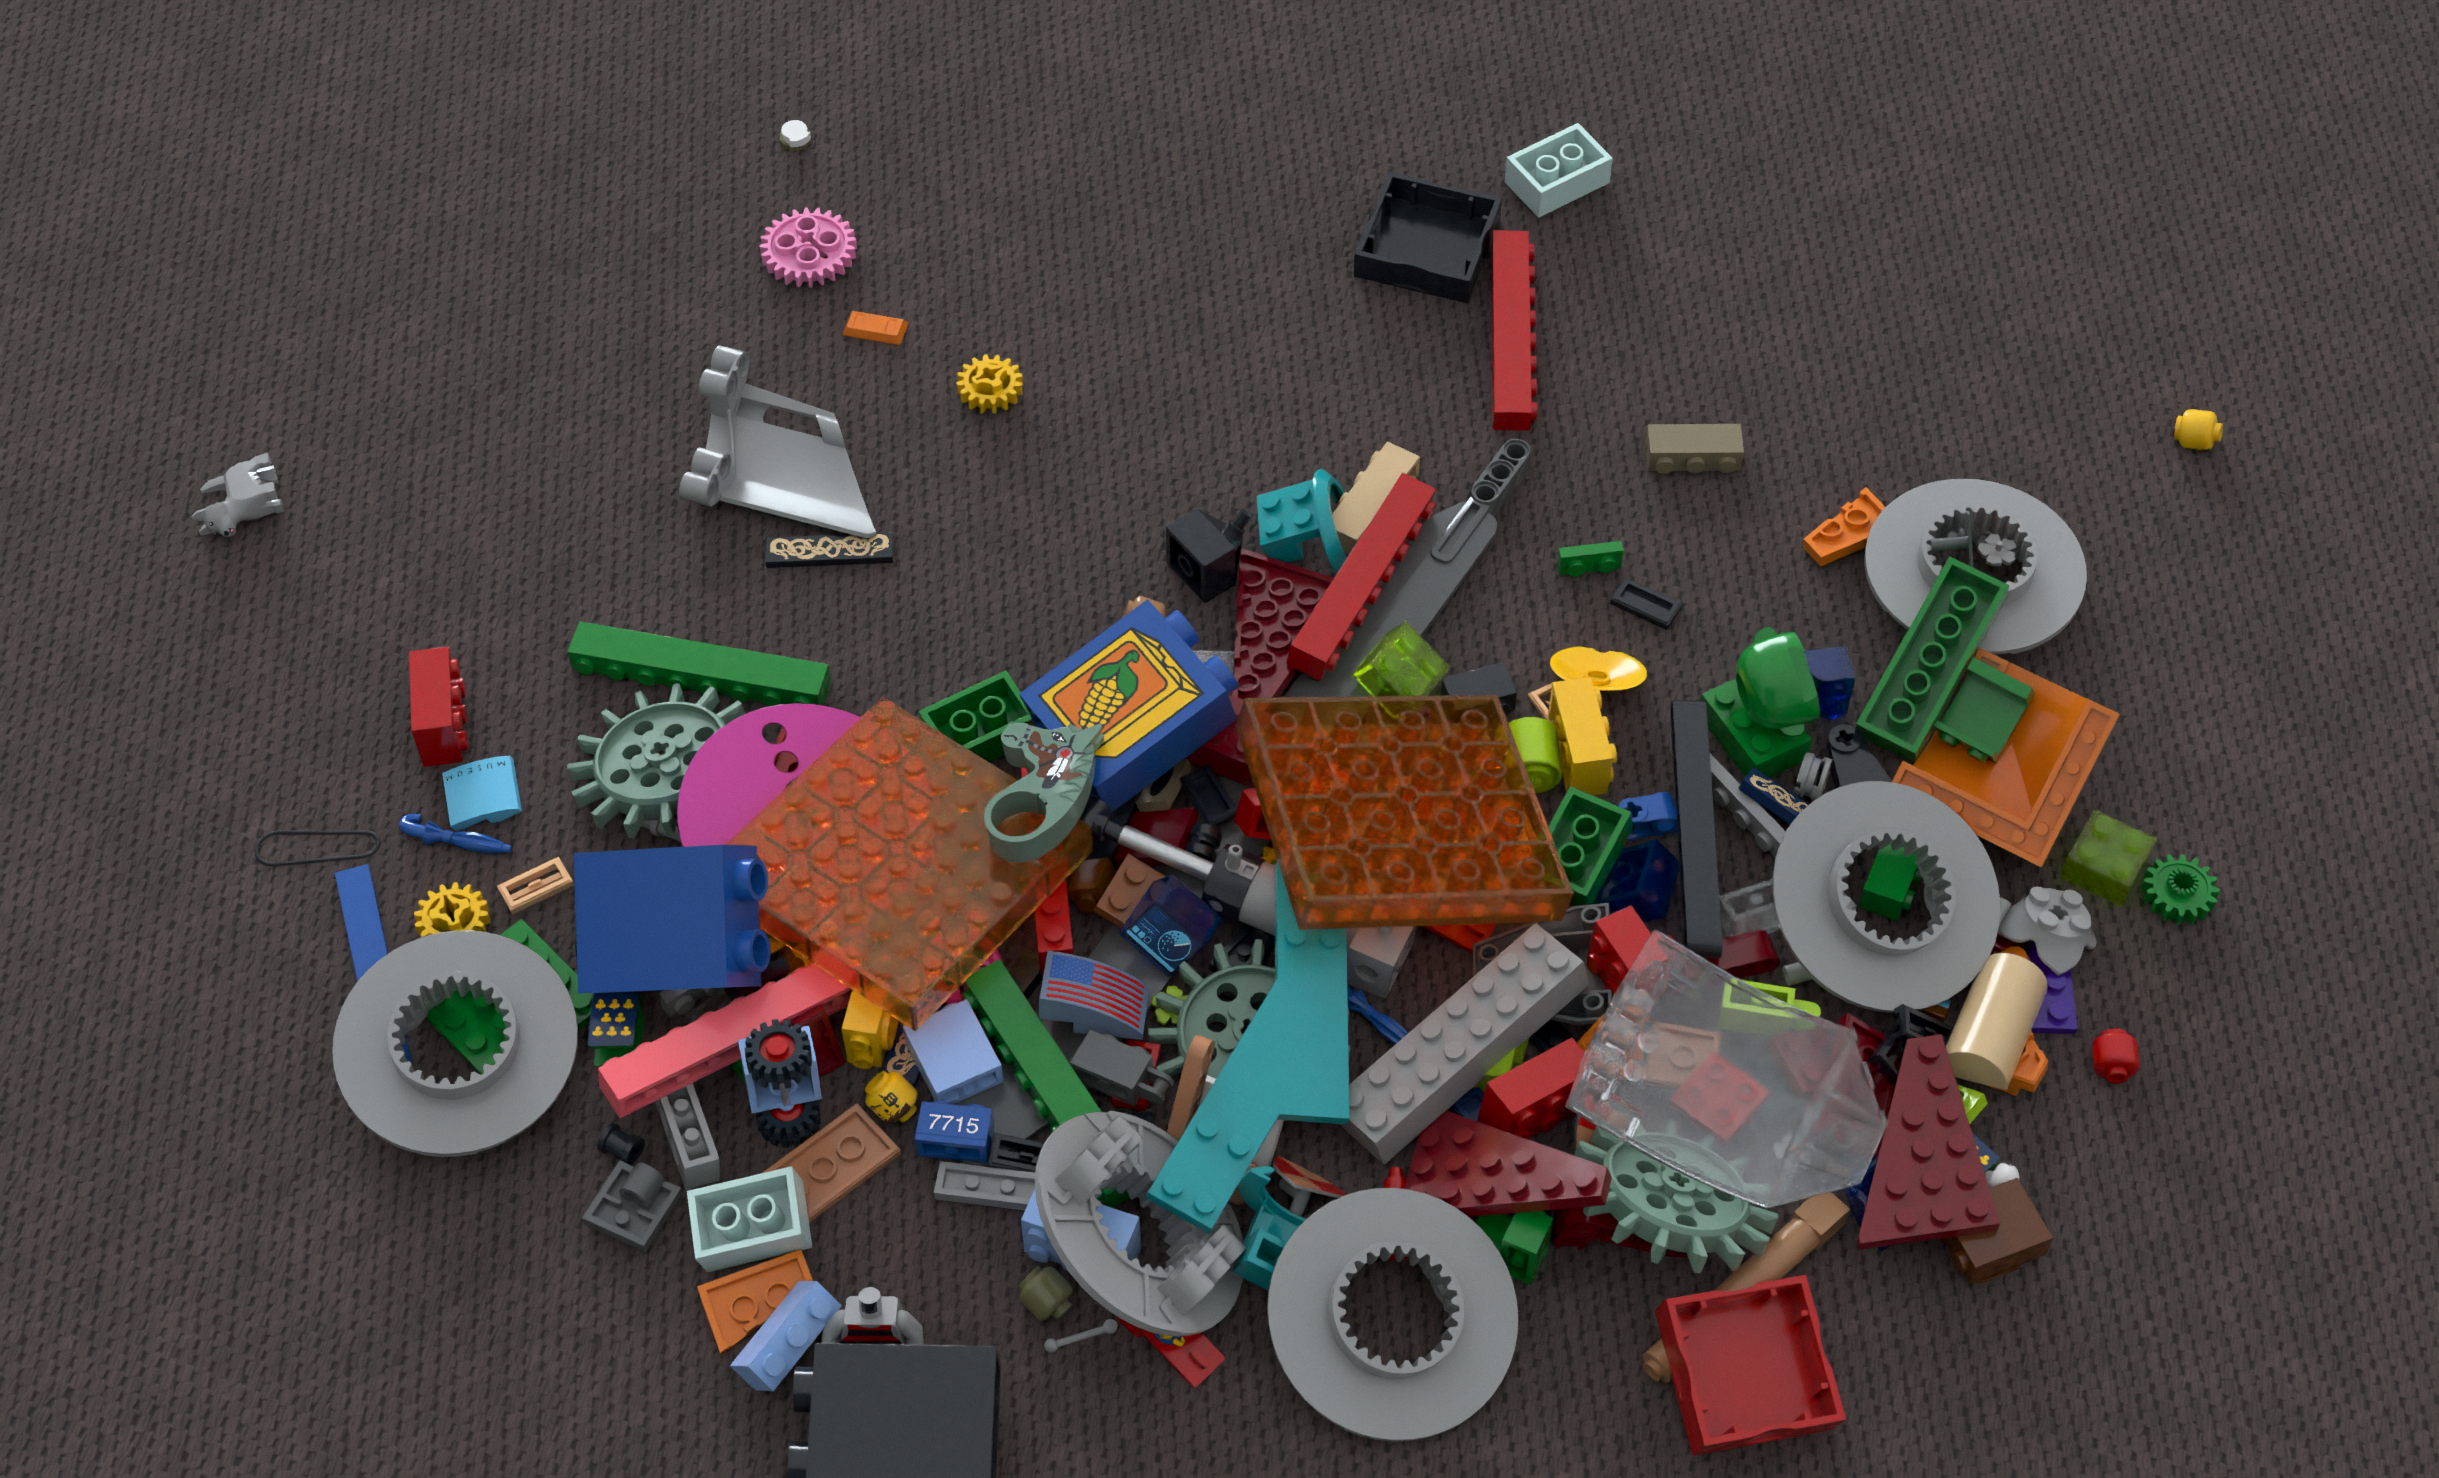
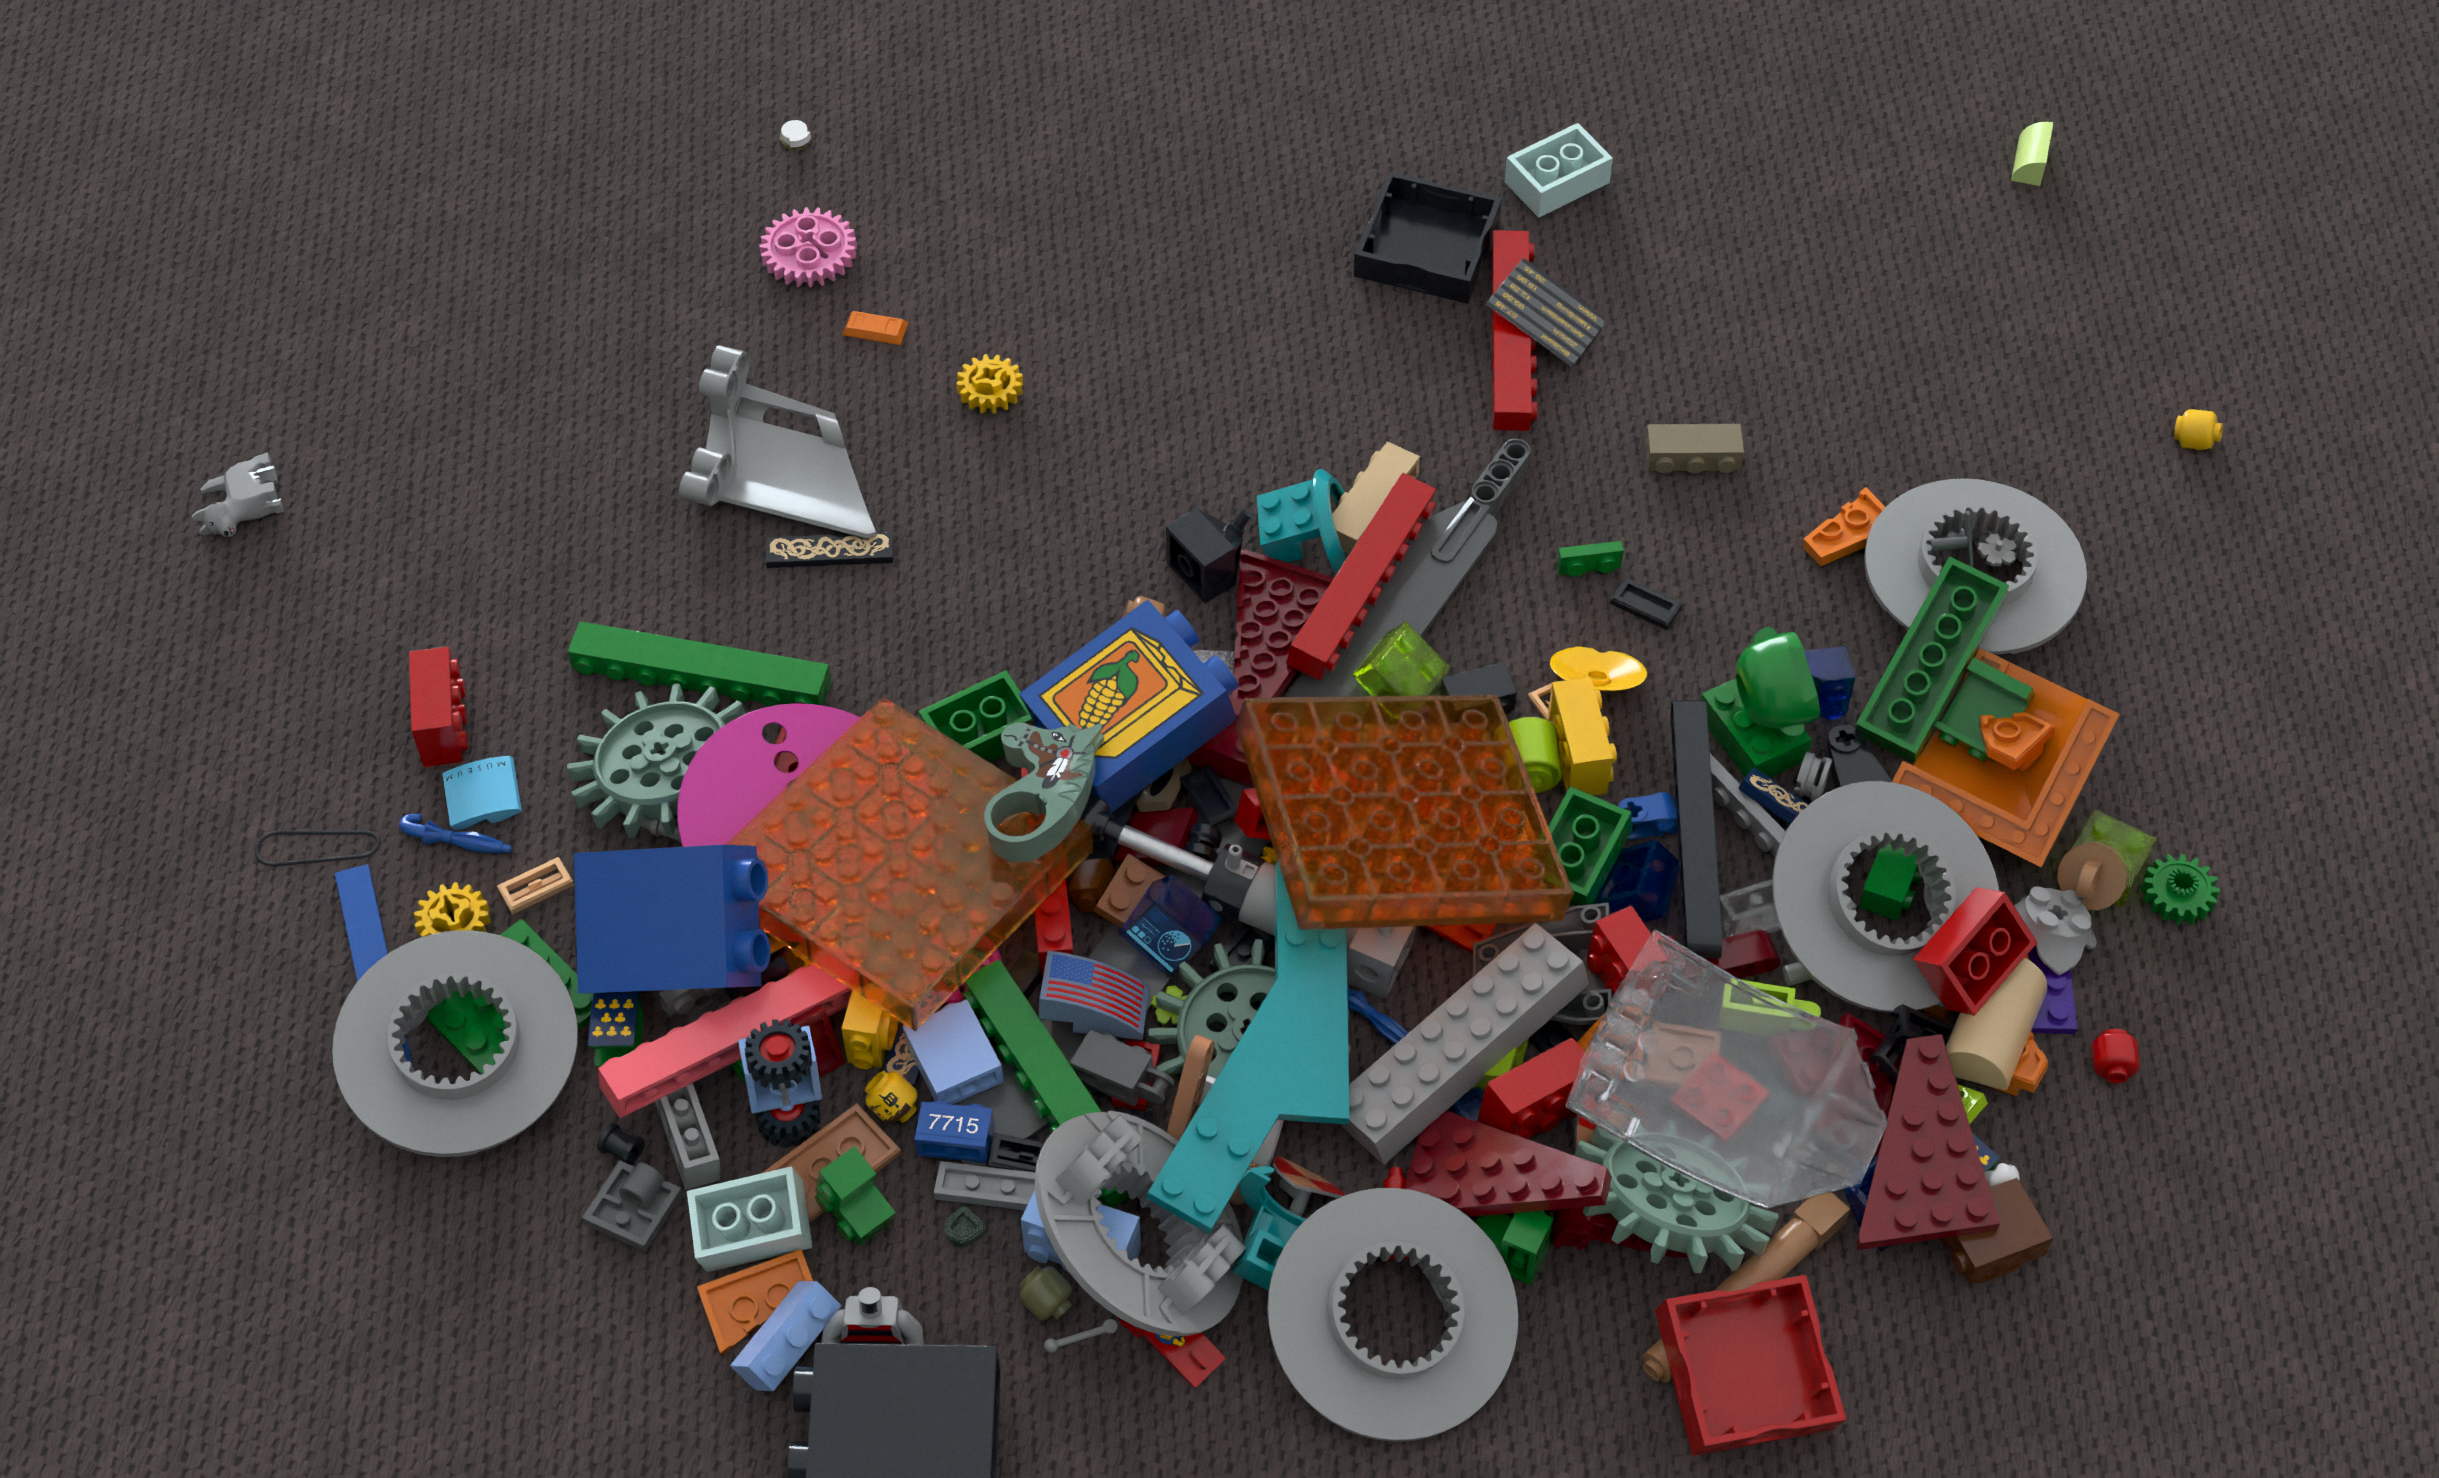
none -> green brick [815,1146,896,1246]
none -> clear green tile [944,1204,988,1247]
none -> sticker [1486,258,1604,366]
none -> red brick [1913,887,2038,1016]
none -> orange plate [1978,712,2055,771]
none -> yellowish green brick [2011,122,2053,186]
none -> medium nougat tile [2058,841,2128,910]

